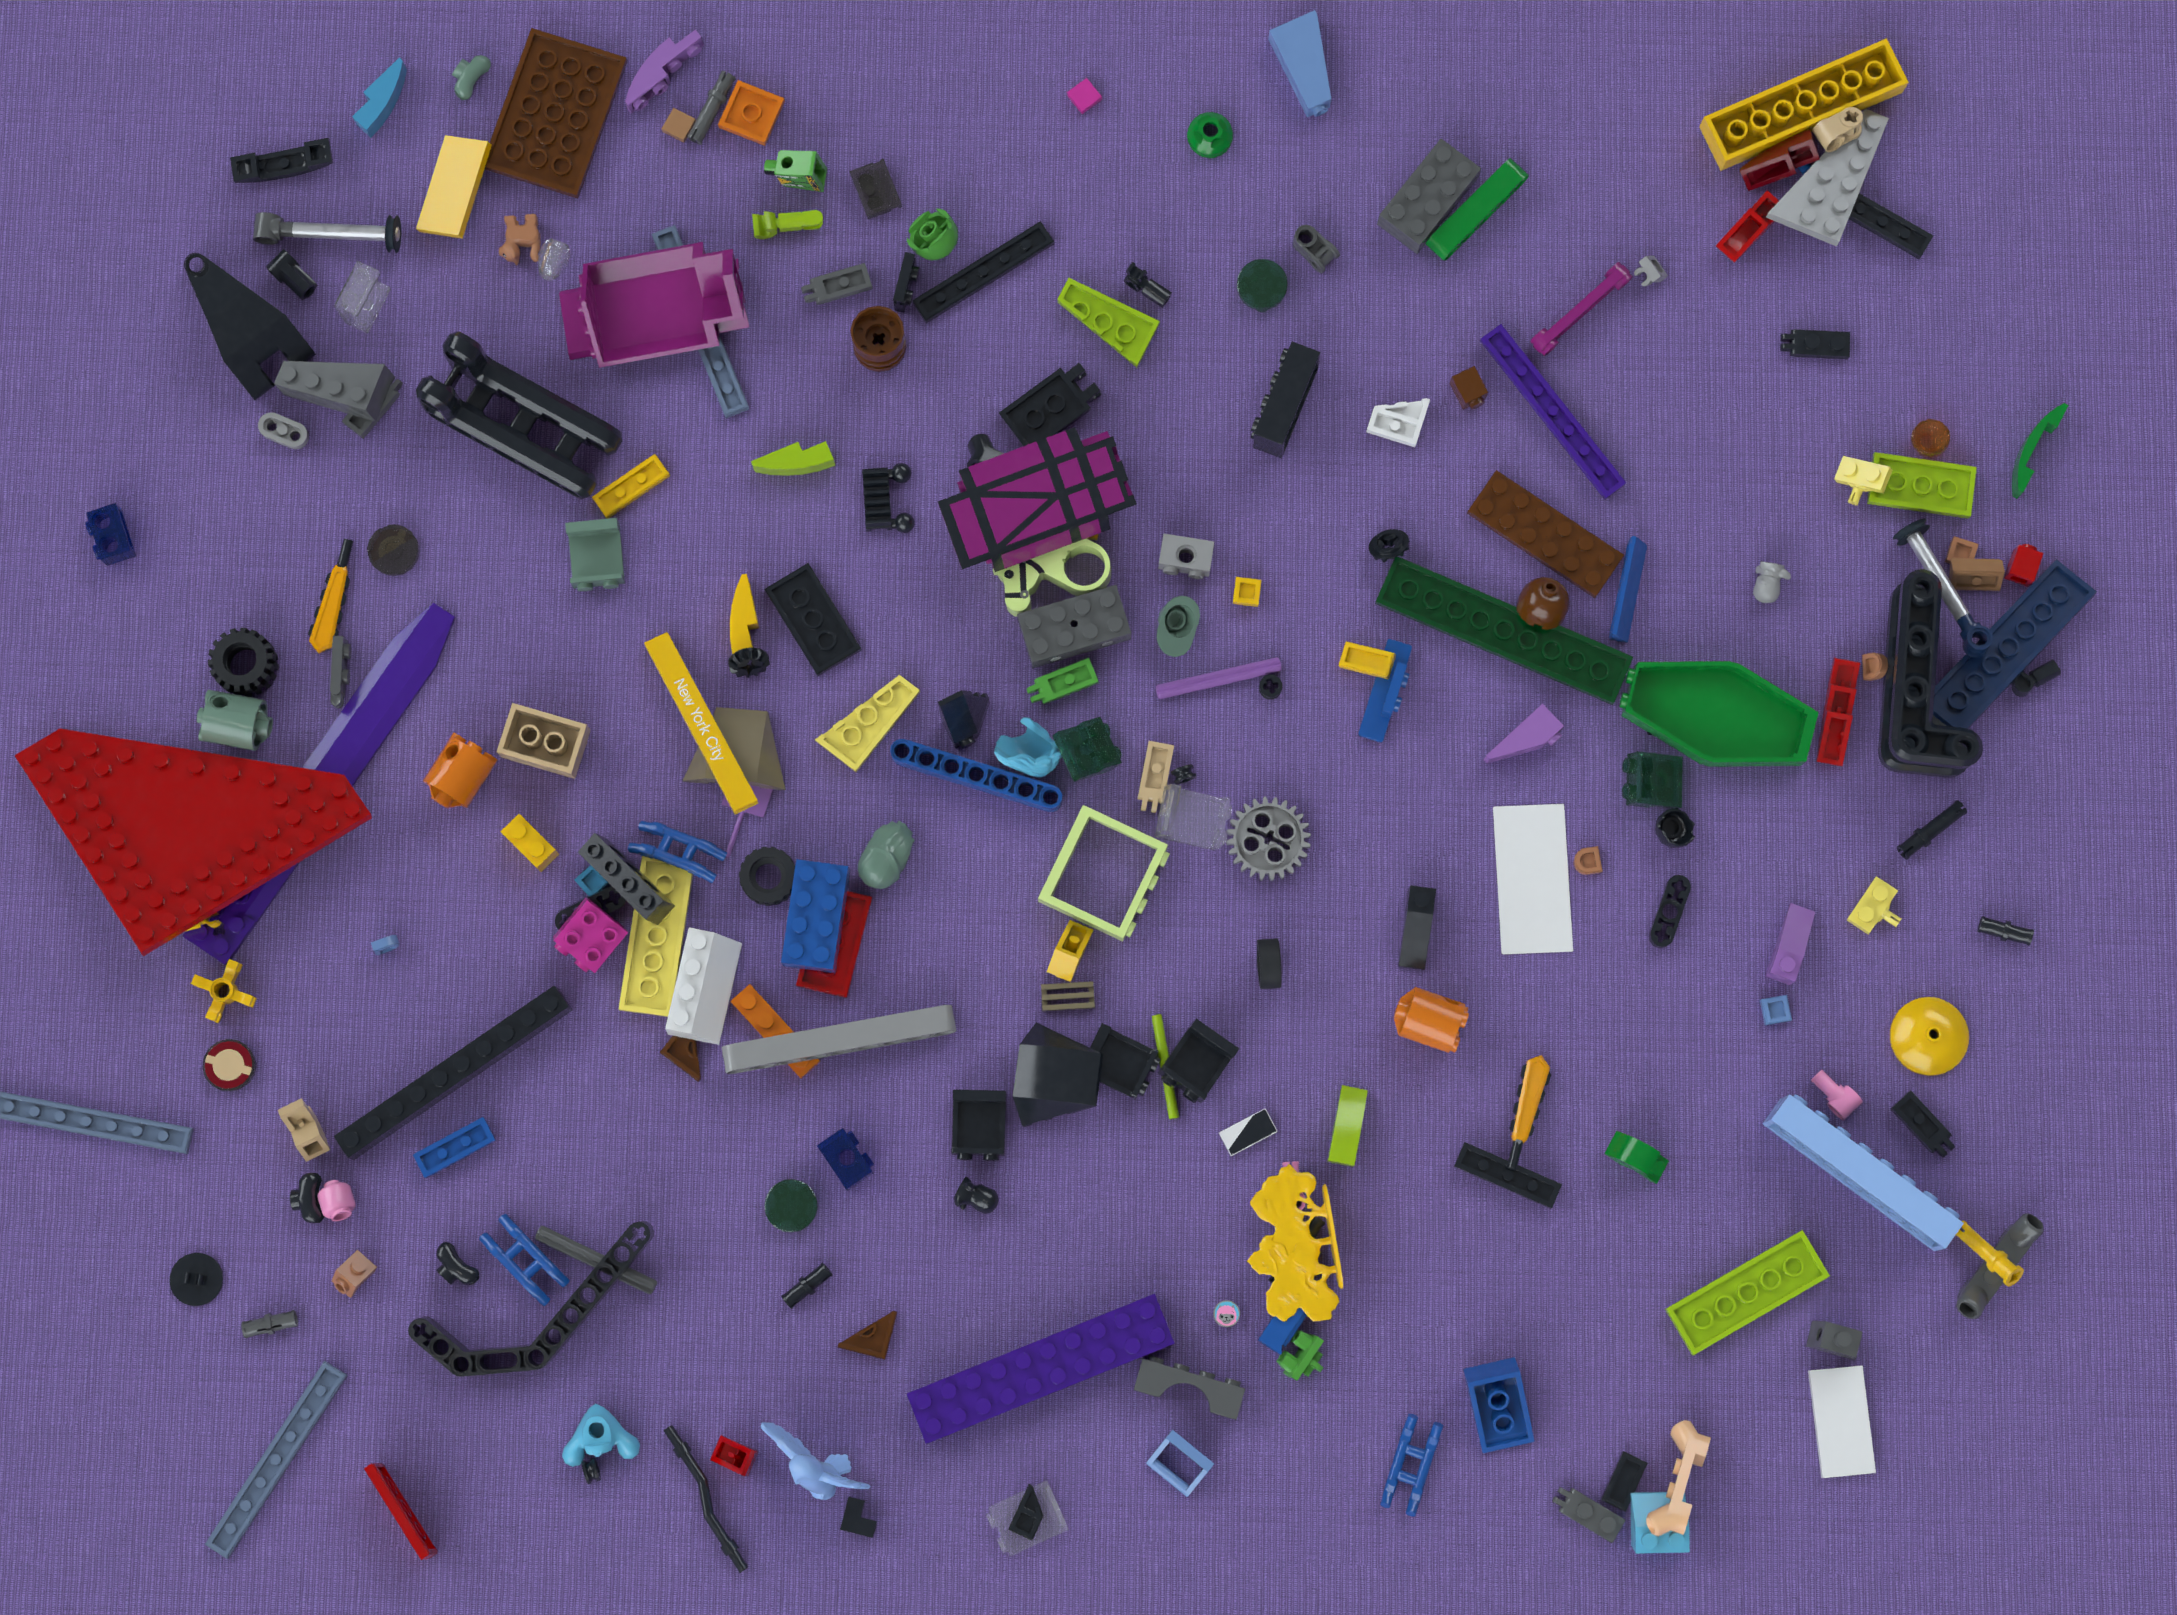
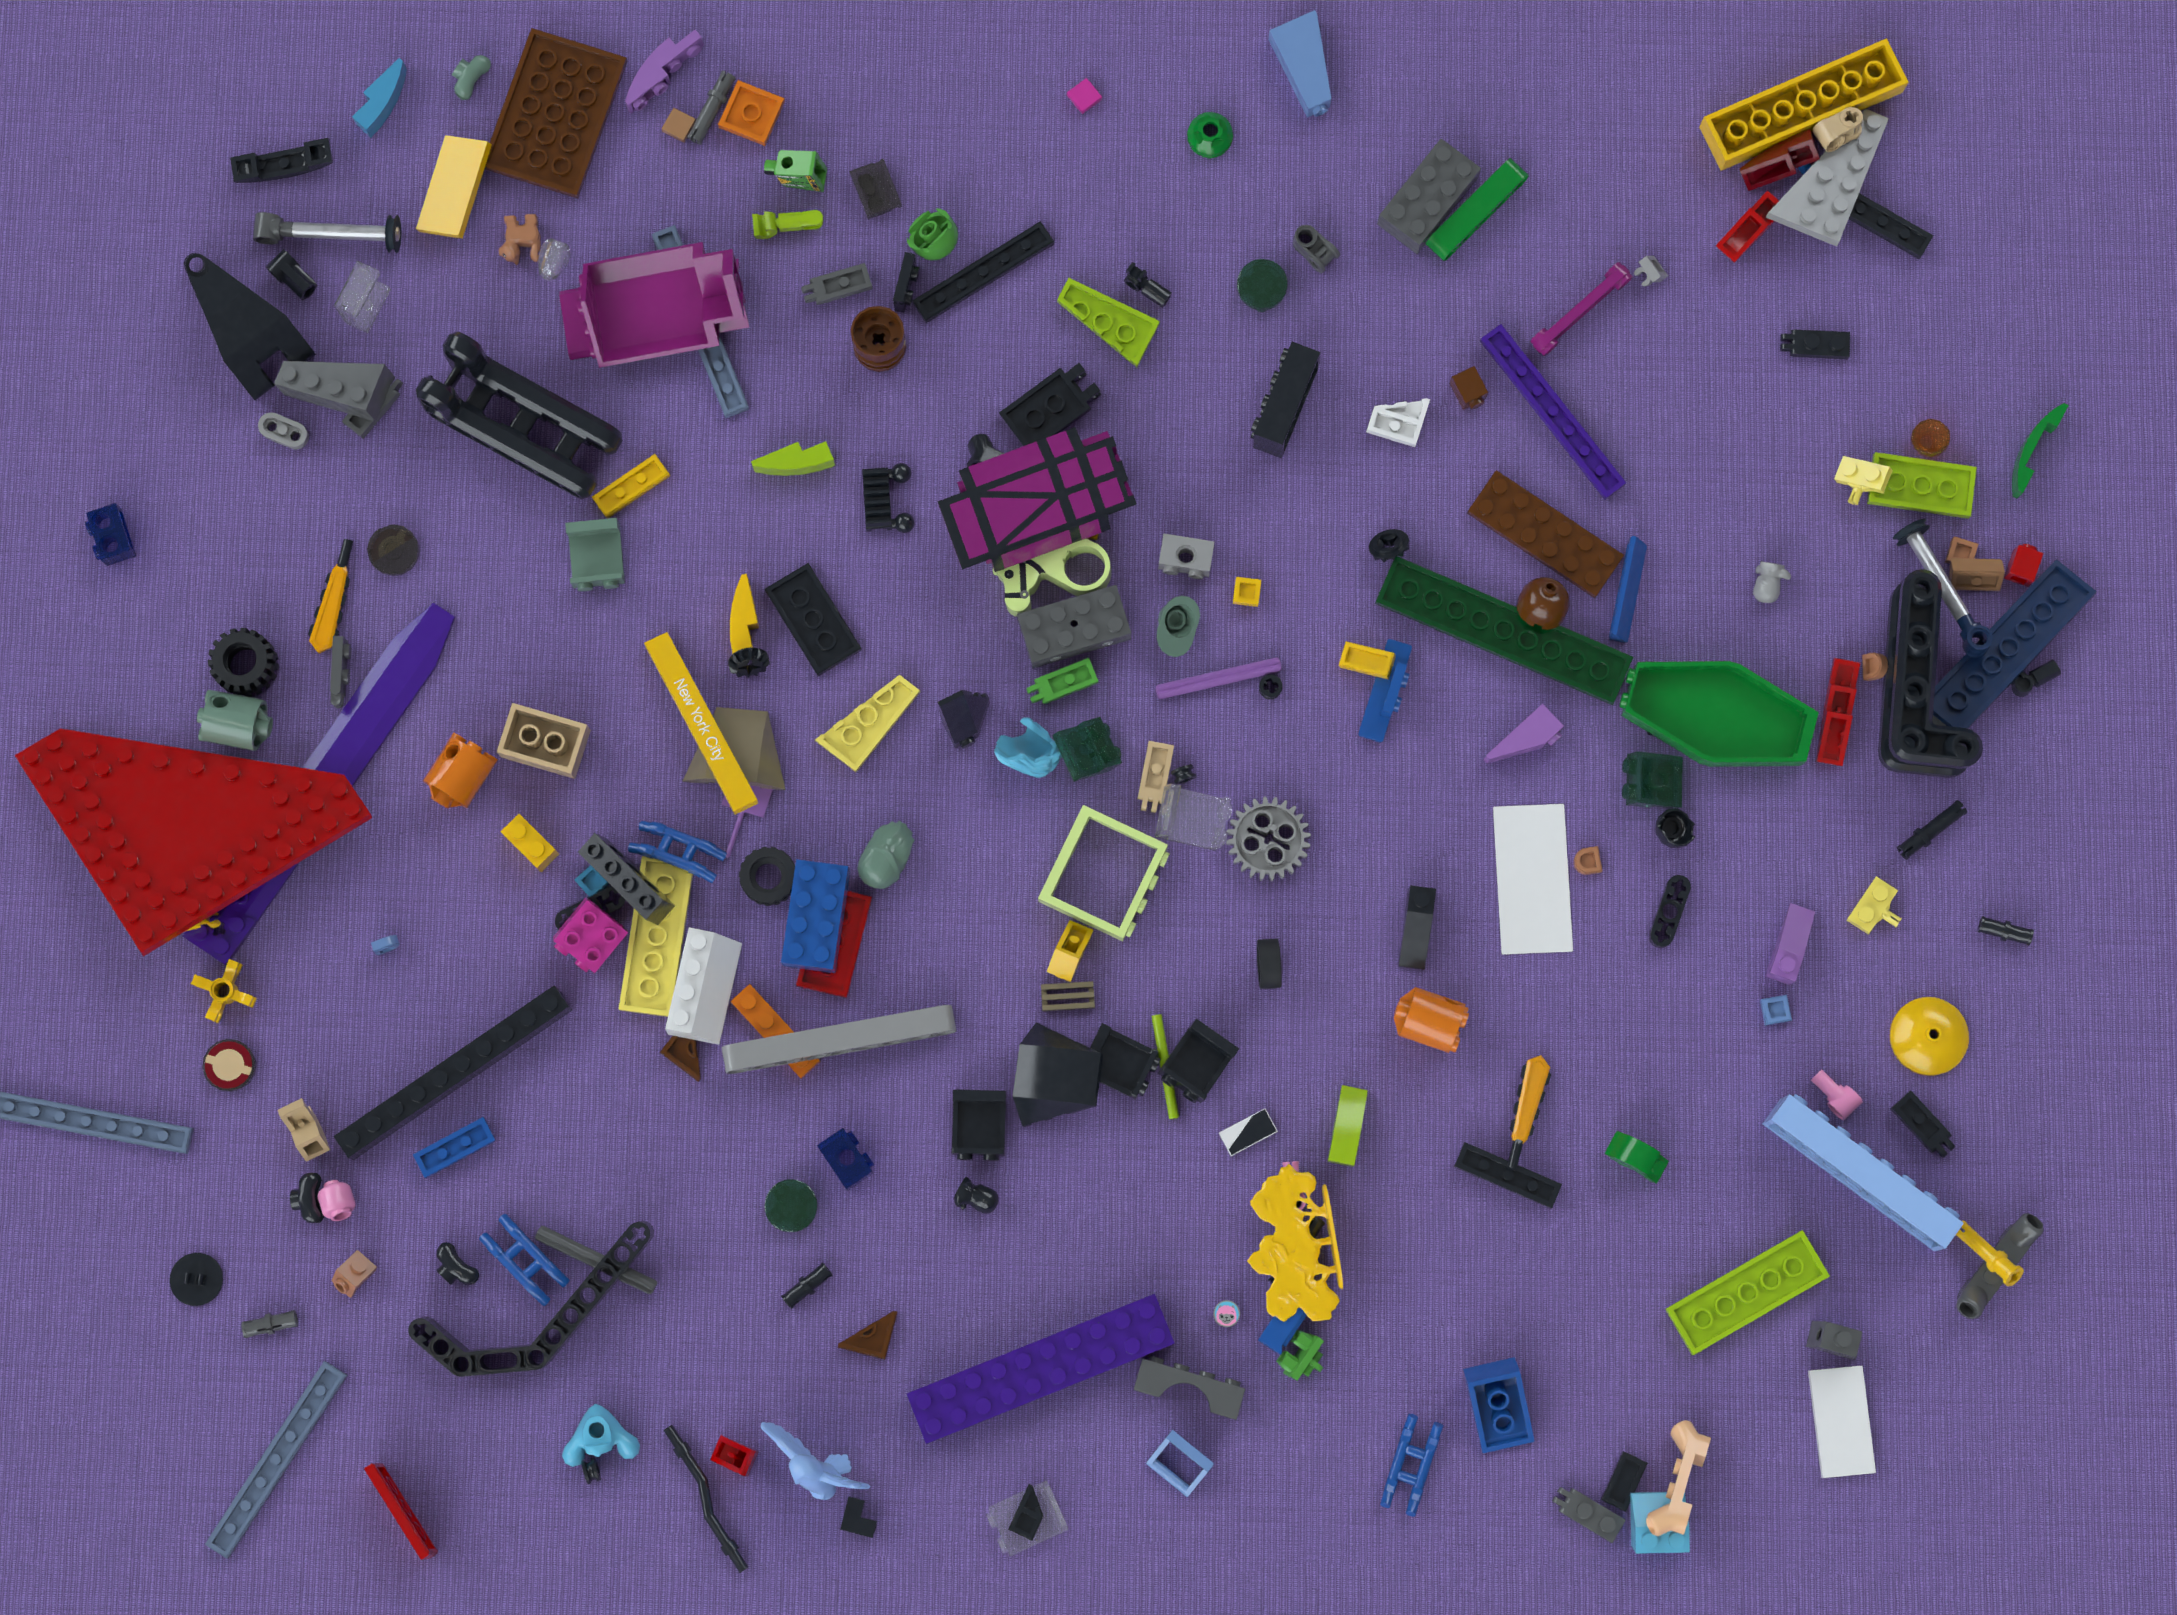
blue beam [890,739,1062,812] -> none

